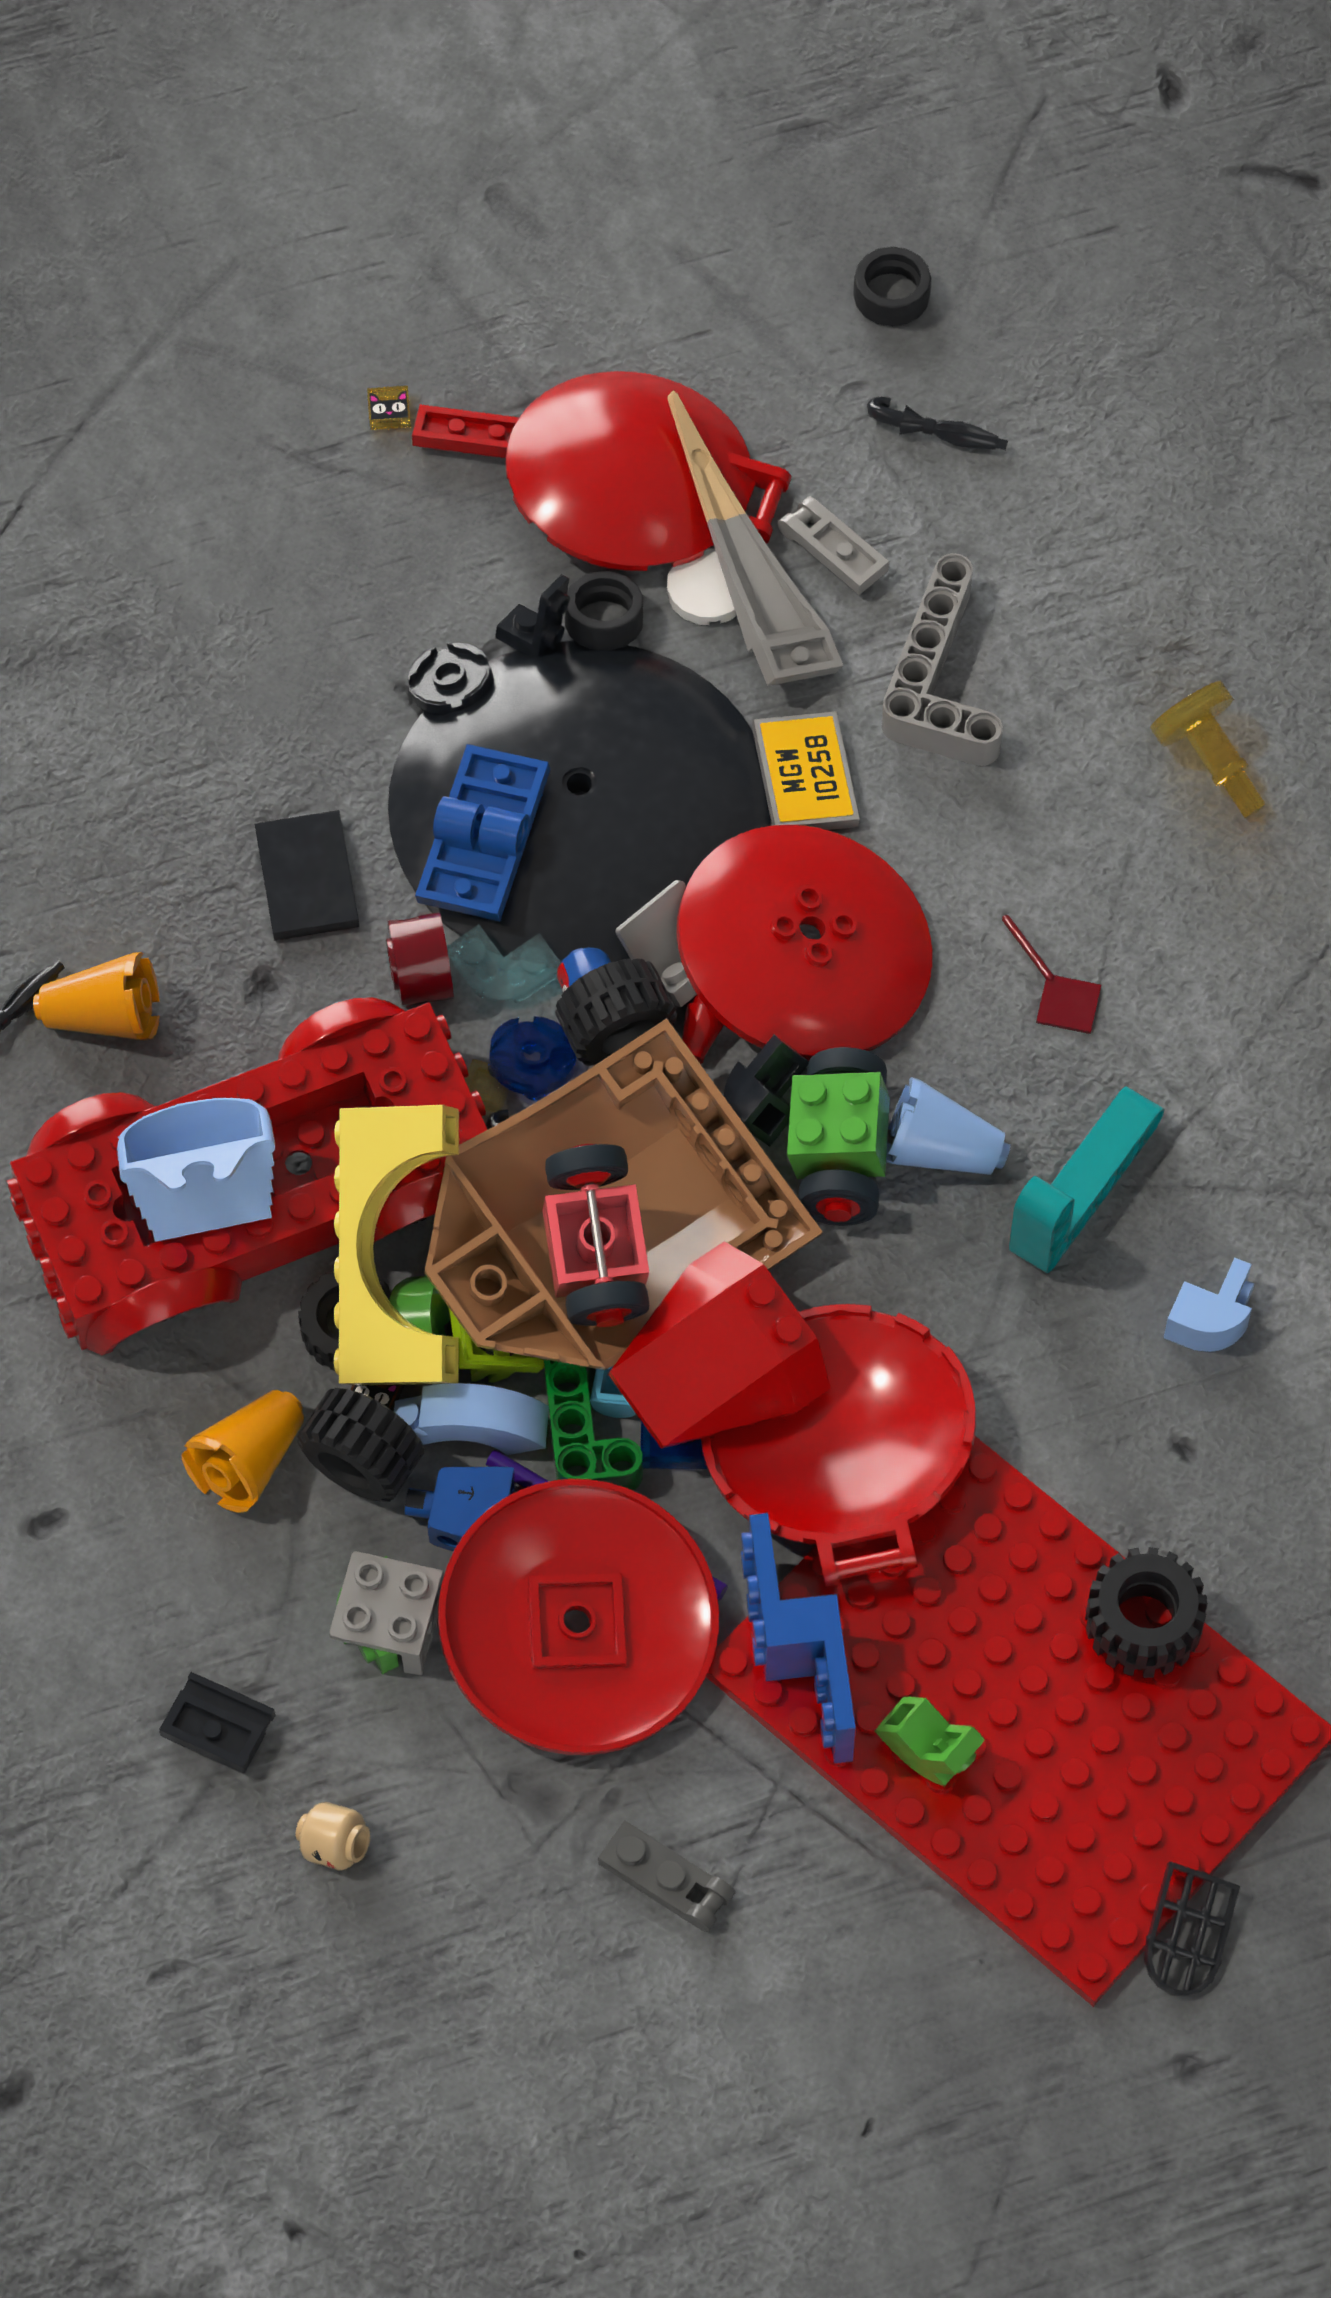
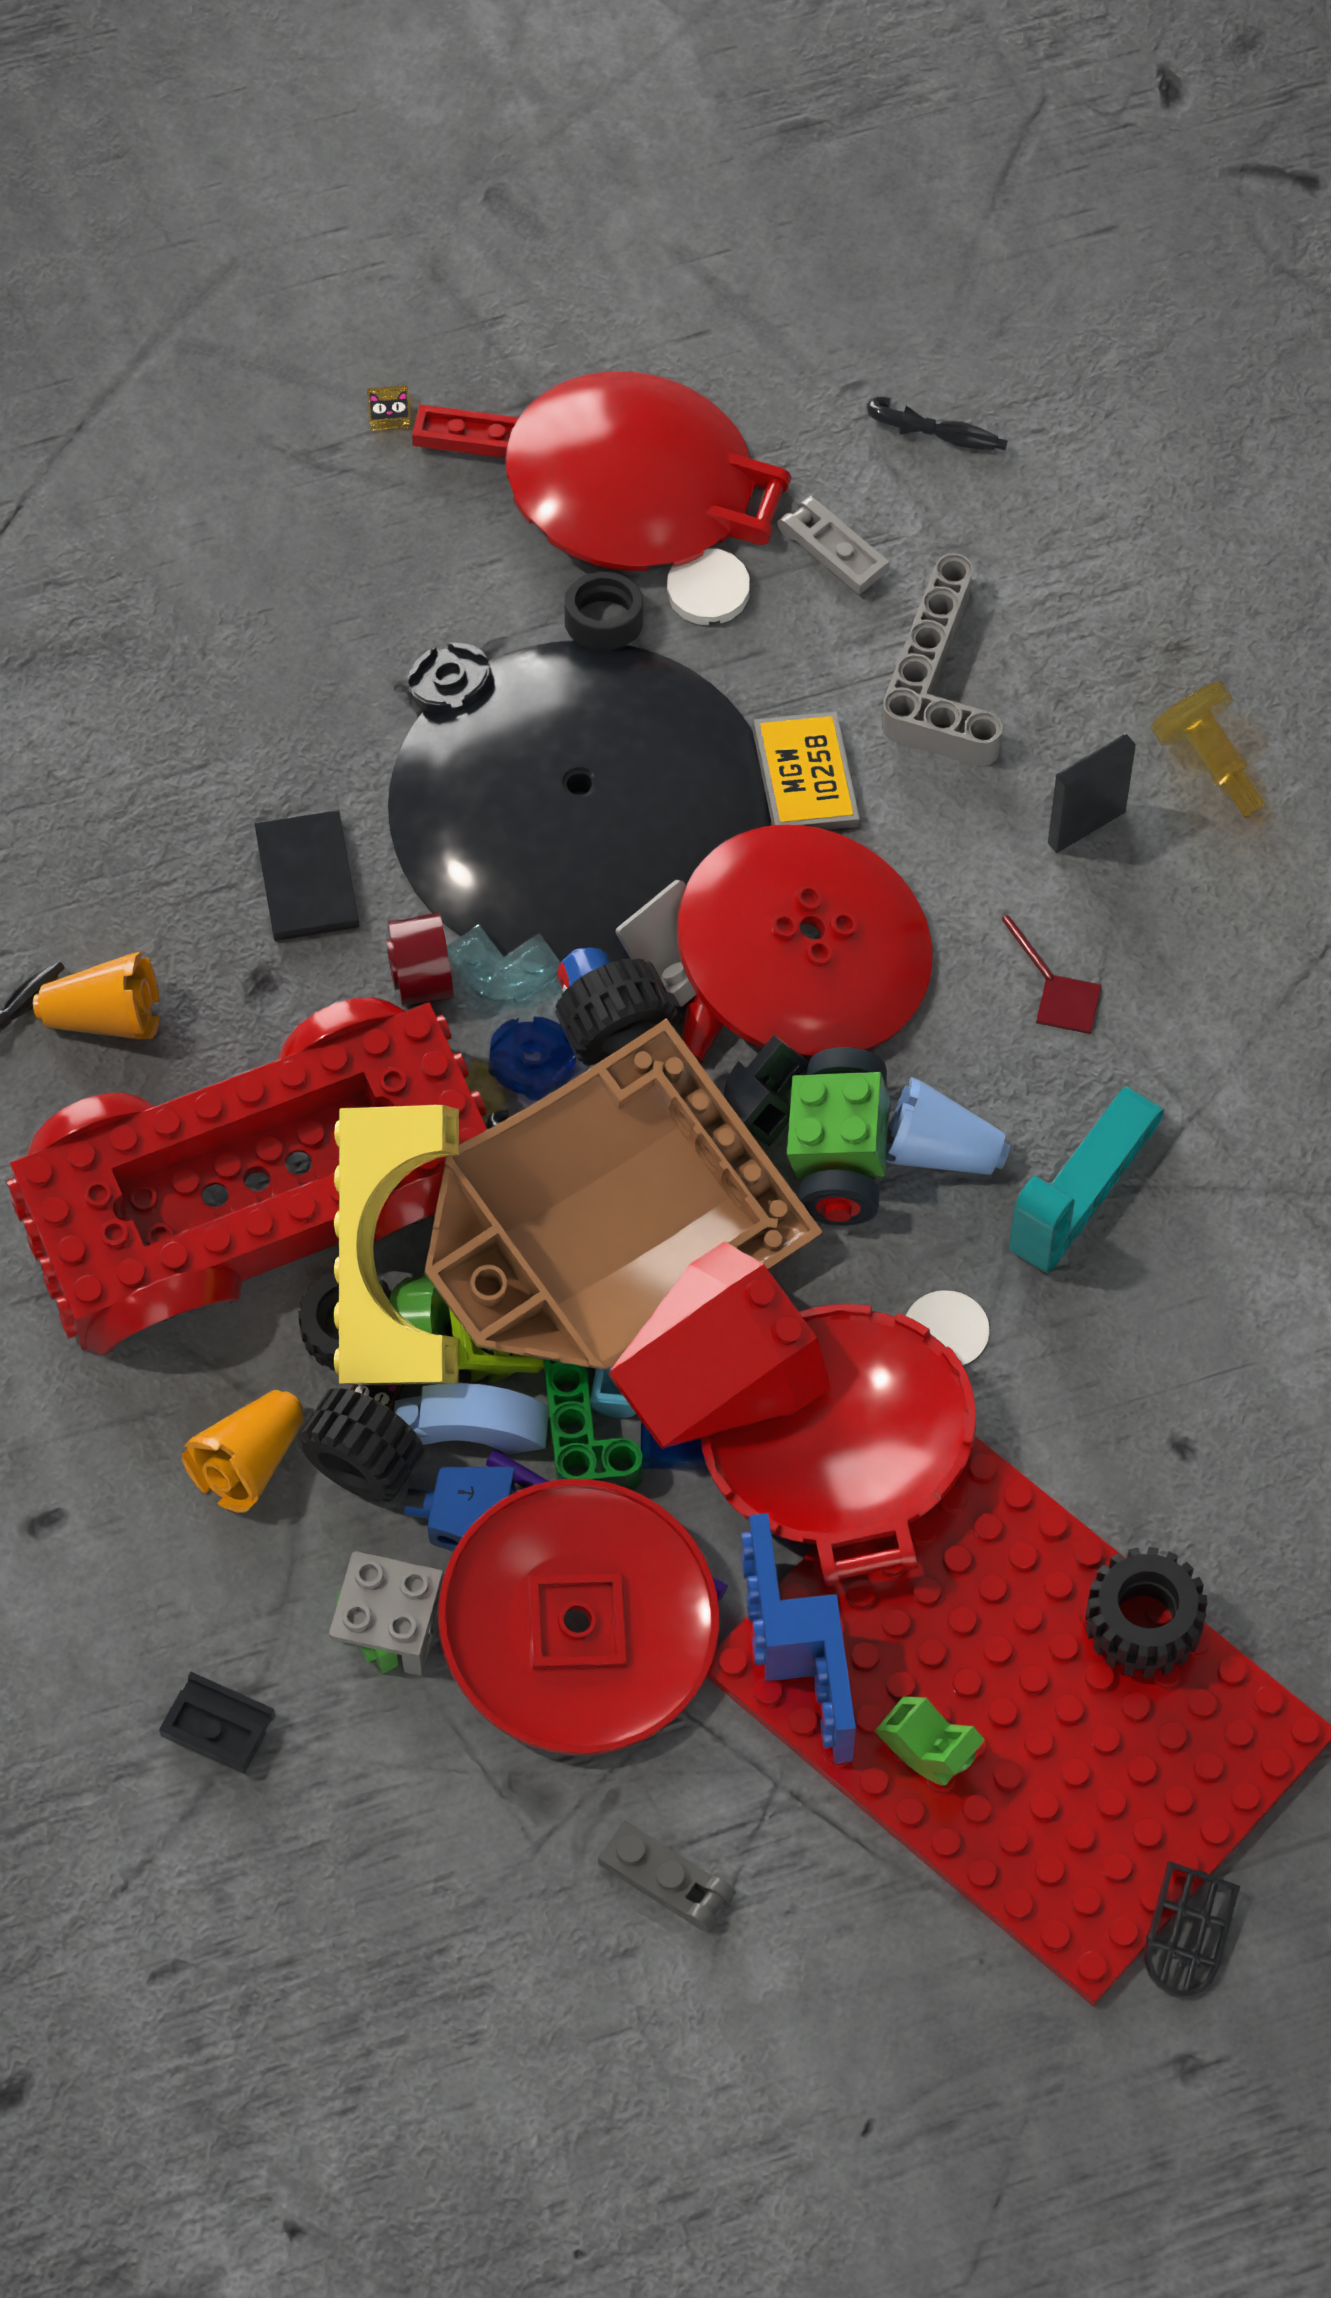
light blue piece [117,1098,275,1242] -> none
tan head [296,1802,370,1871] -> none
blue plate [415,744,551,921] -> none
black bracket [495,574,570,657] -> none
brick [543,1144,649,1327] -> none
light grey plate [668,391,843,686] -> none
black tyre [853,246,931,326] -> none
light blue brick [1164,1258,1255,1352] -> none
none -> white sticker [906,1290,989,1365]
none -> black tile [1048,734,1136,854]

